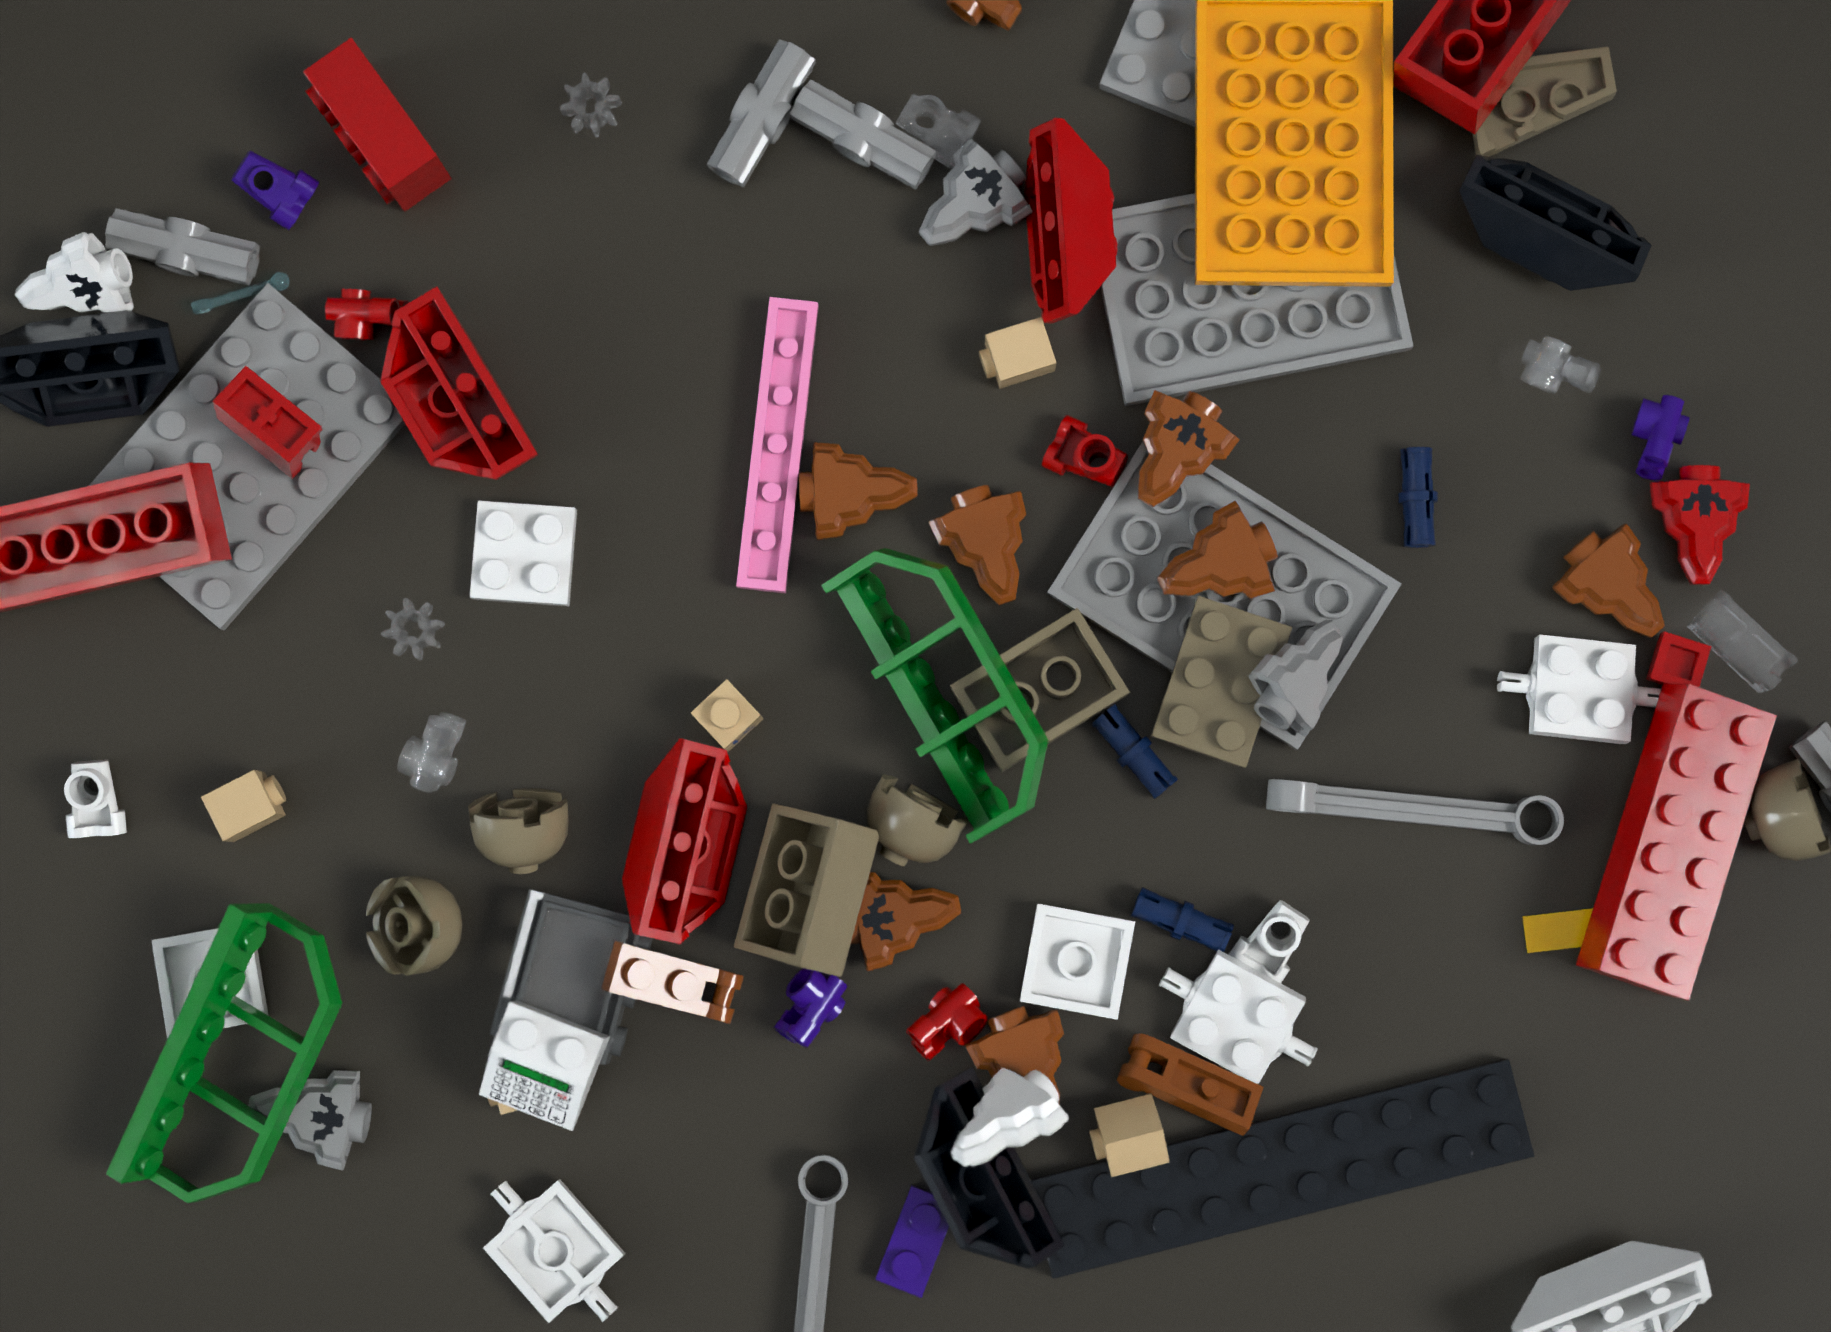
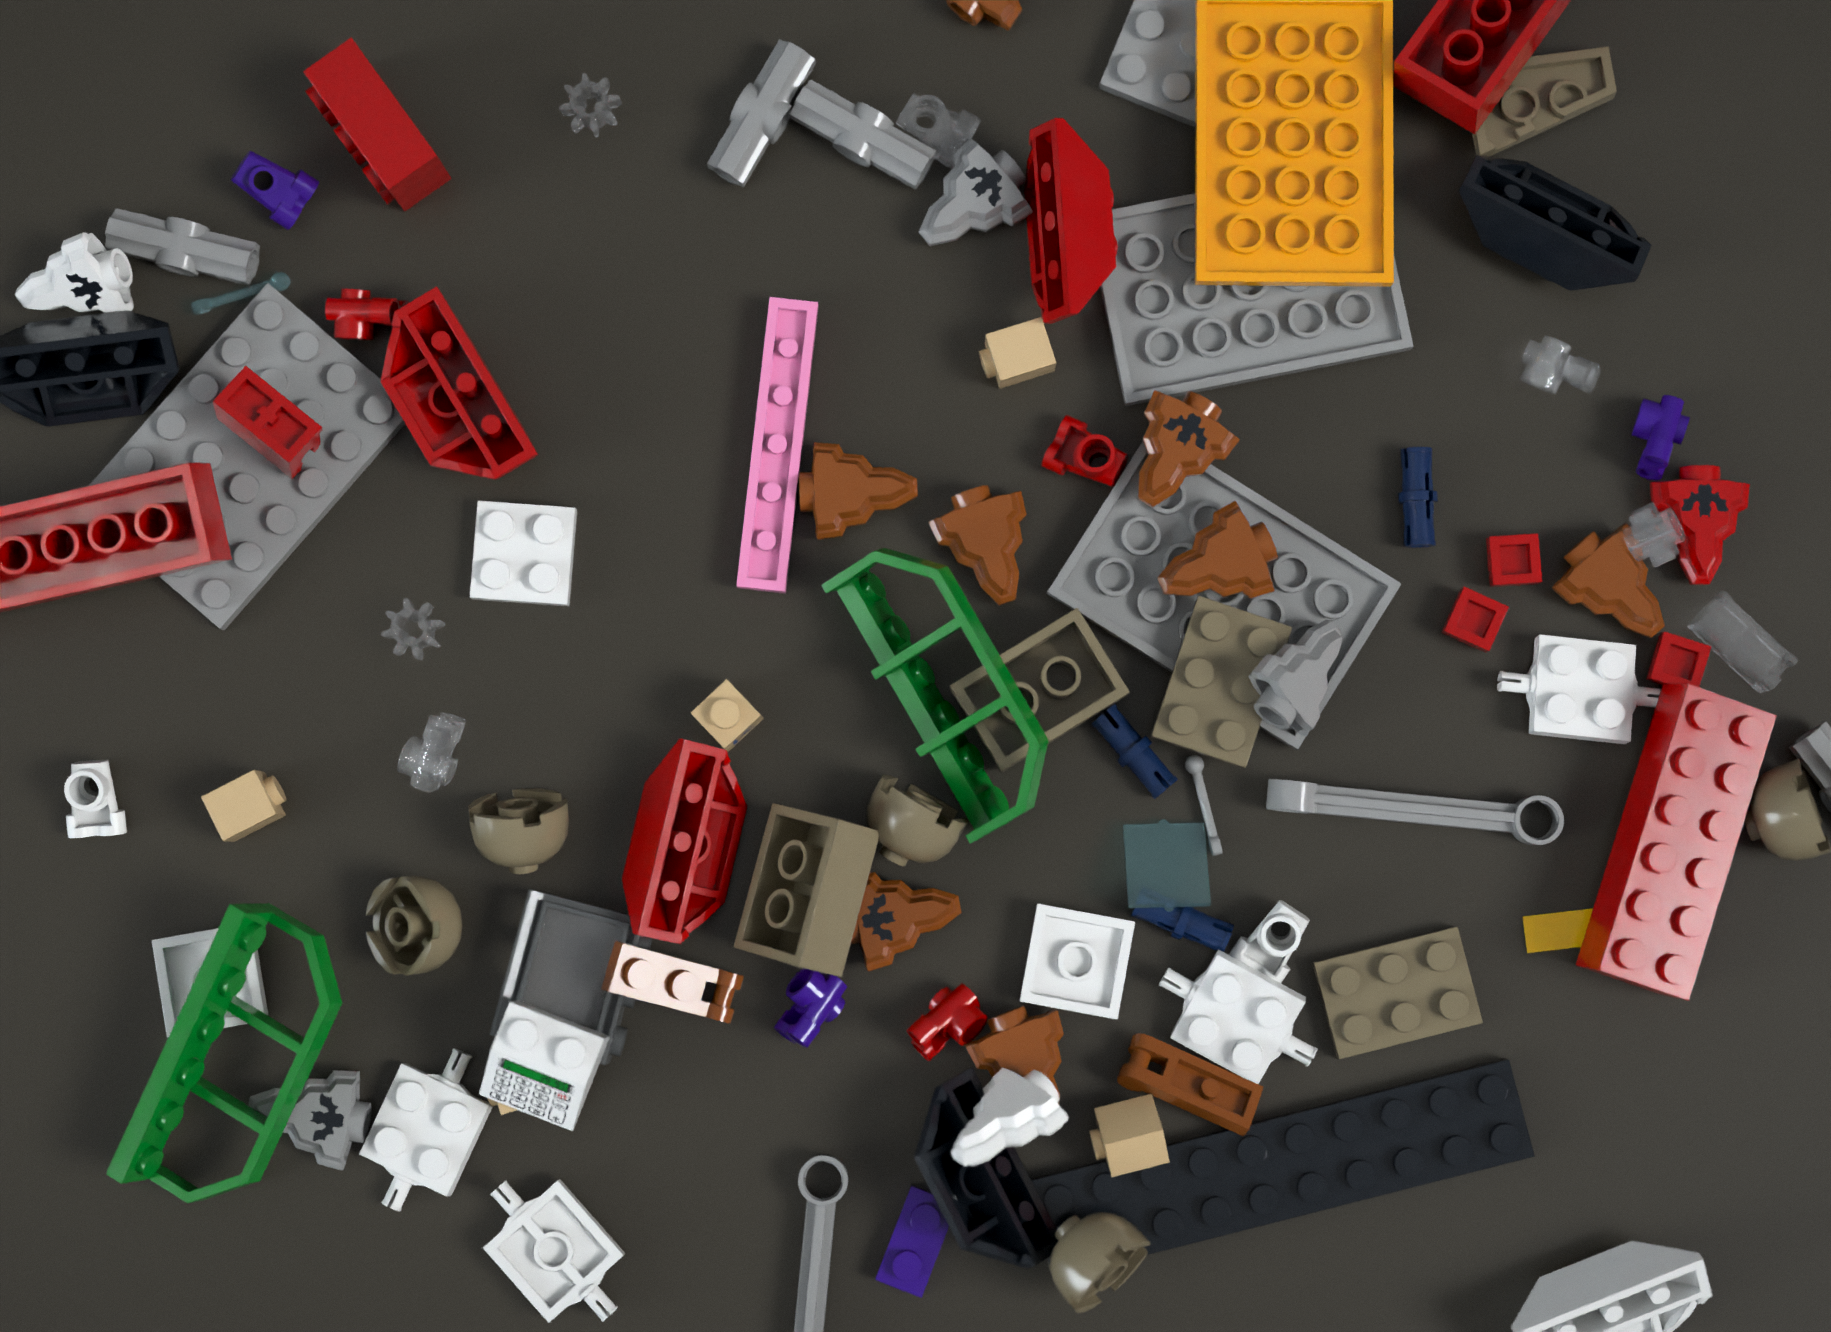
none -> white plate [359,1048,492,1211]
none -> dark tan cylinder [1050,1212,1150,1313]
none -> clear light blue piece [1123,819,1211,912]
none -> light grey hinge [1185,755,1223,856]
none -> dark tan plate [1312,926,1483,1059]
none -> red plate [1441,586,1509,653]
none -> red plate [1486,533,1542,587]
none -> clear gear [1623,502,1685,568]

